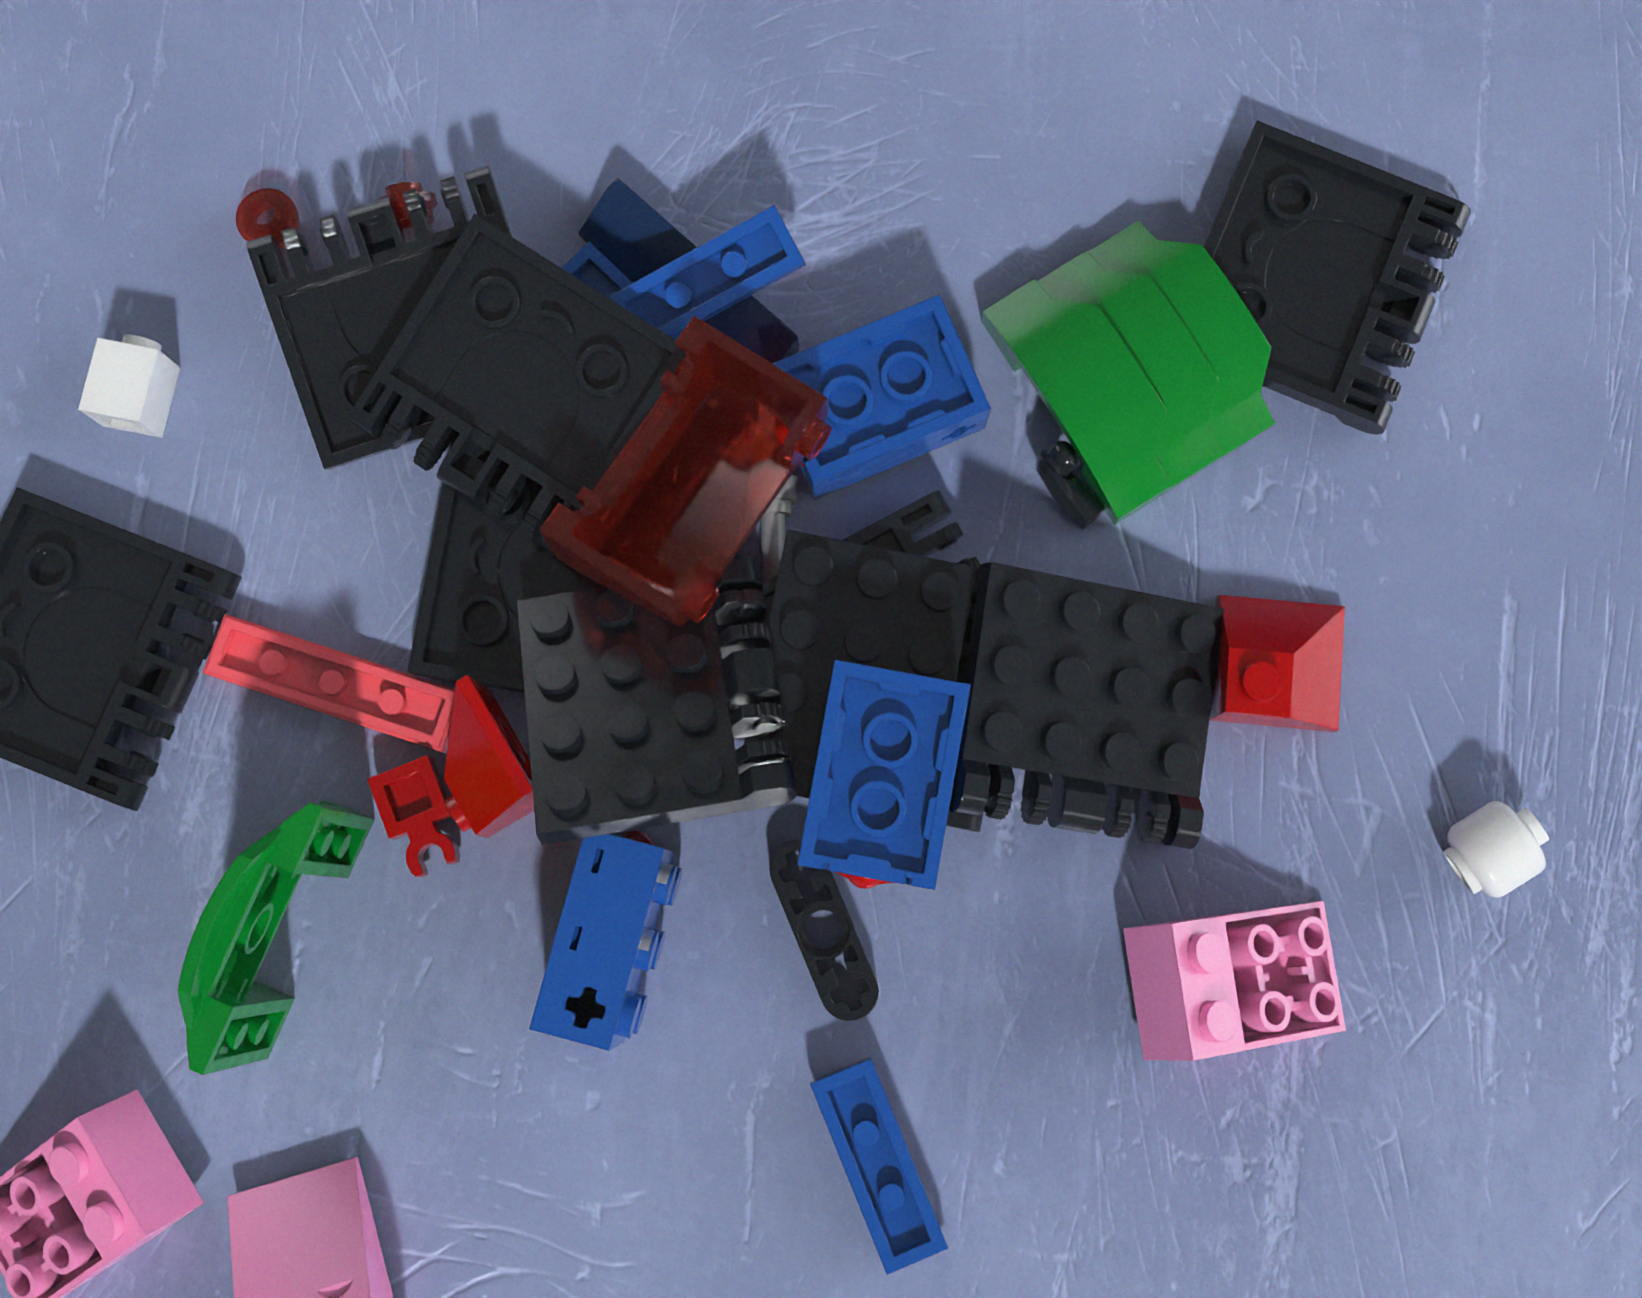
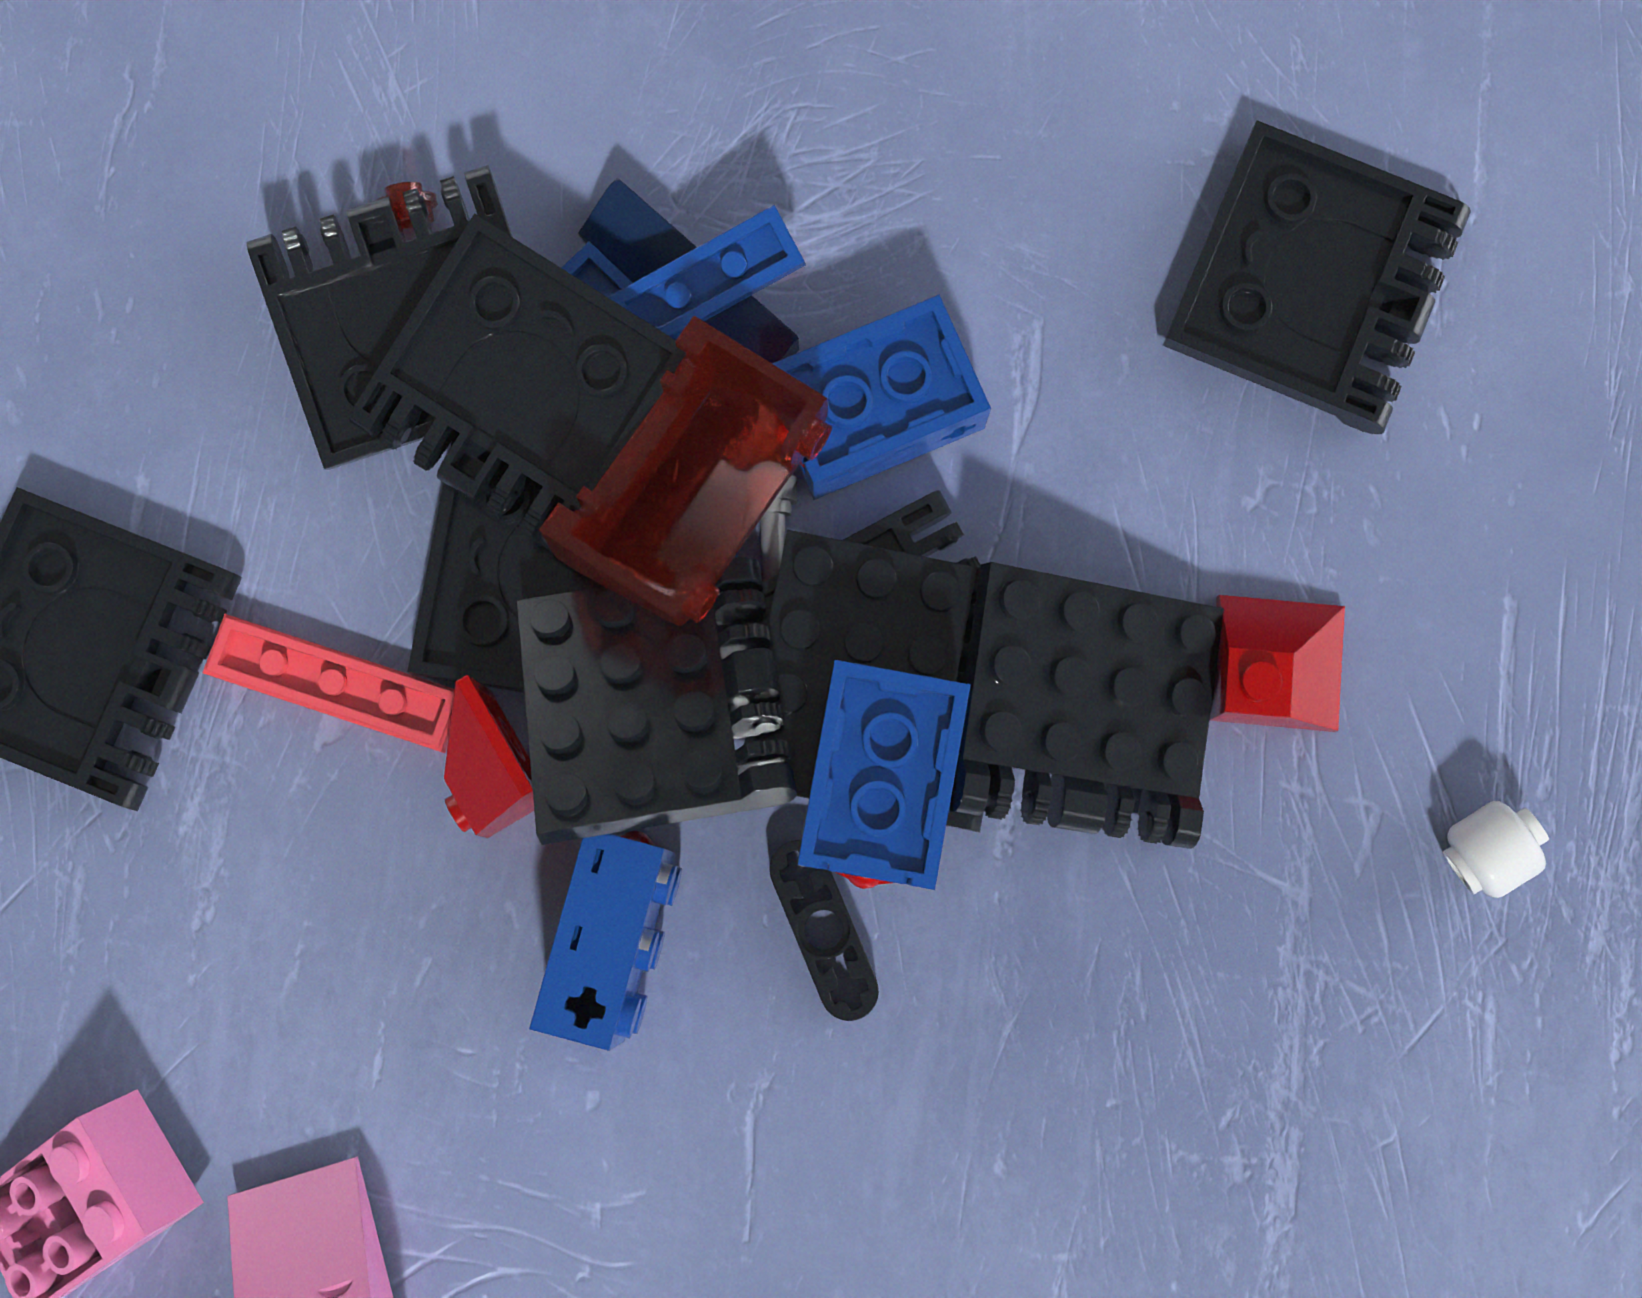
white brick [78,334,181,438] -> none
green slope [177,801,375,1075] -> none
clear red plate [236,188,299,248] -> none
red plate [367,755,460,877] -> none
blue plate [810,1057,948,1275] -> none
green slope [982,221,1275,525] -> none
black arm [1036,441,1106,530] -> none
bright pink slope [1123,901,1346,1061] -> none

